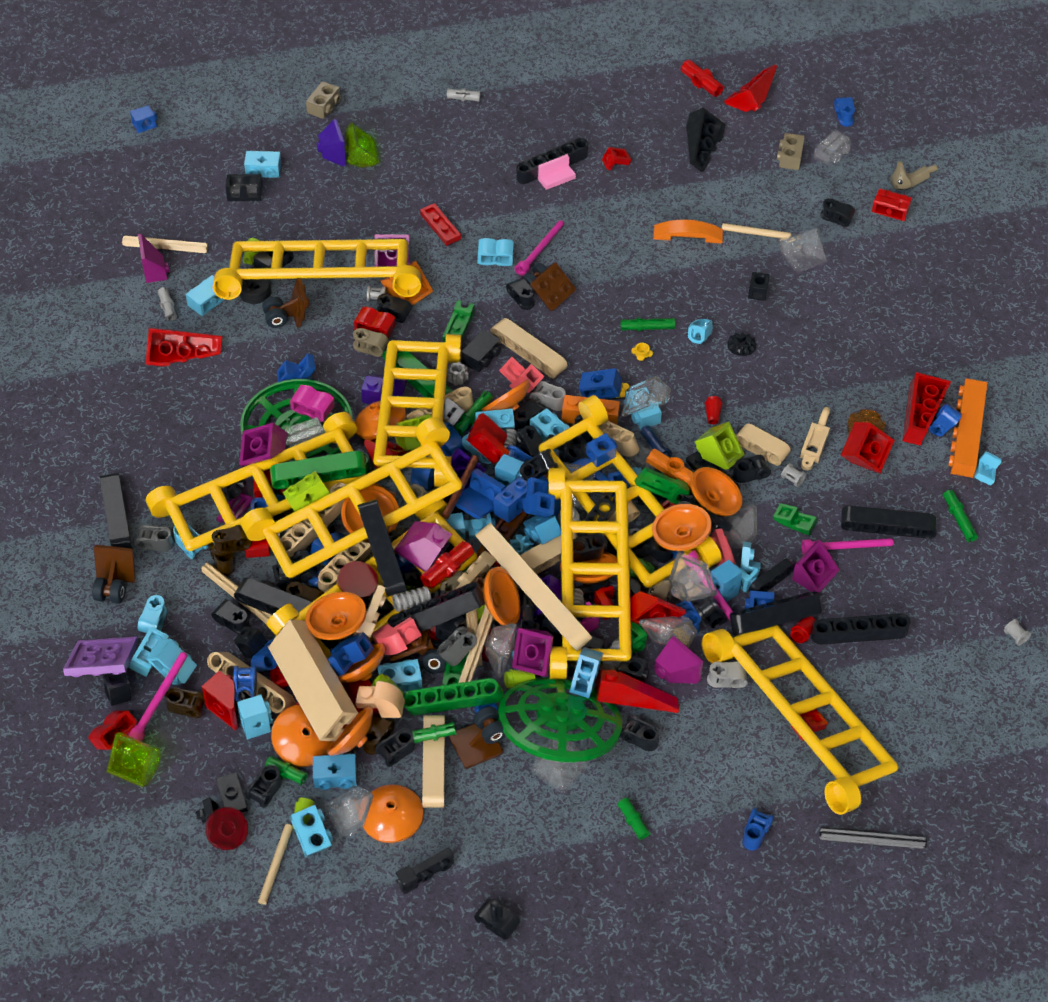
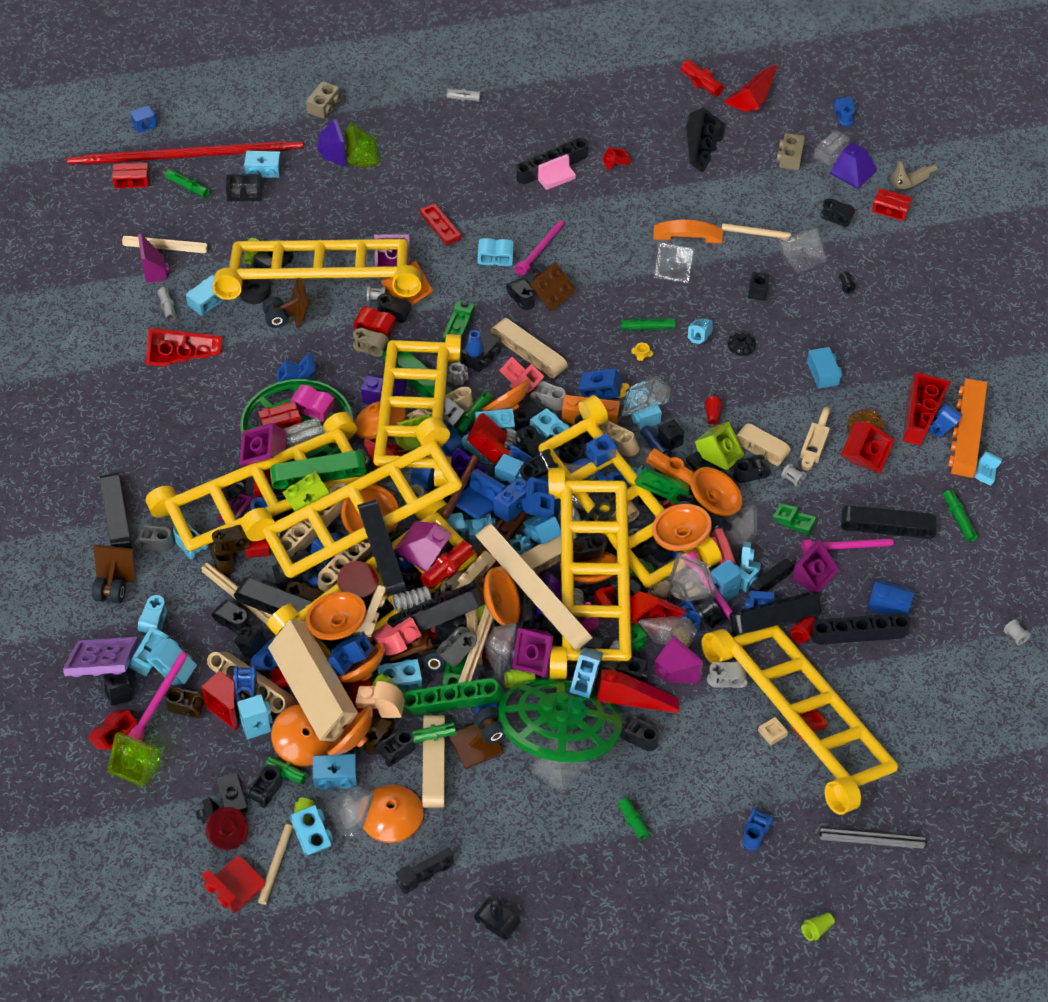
none -> red axle [67,141,303,165]
none -> red brick [112,162,150,188]
none -> green pin [165,169,210,198]
none -> red bracket [201,856,266,914]
none -> red brick [258,402,302,432]
none -> blue cone [466,330,484,357]
none -> clear slope [654,243,695,283]
none -> black brick [657,419,684,451]
none -> tan plate [758,717,788,746]
none -> lime cone [801,913,834,941]
none -> dark azure brick [807,347,842,389]
none -> dark purple slope [830,142,877,189]
none -> black pin [839,272,856,294]
none -> blue slope [867,578,915,616]

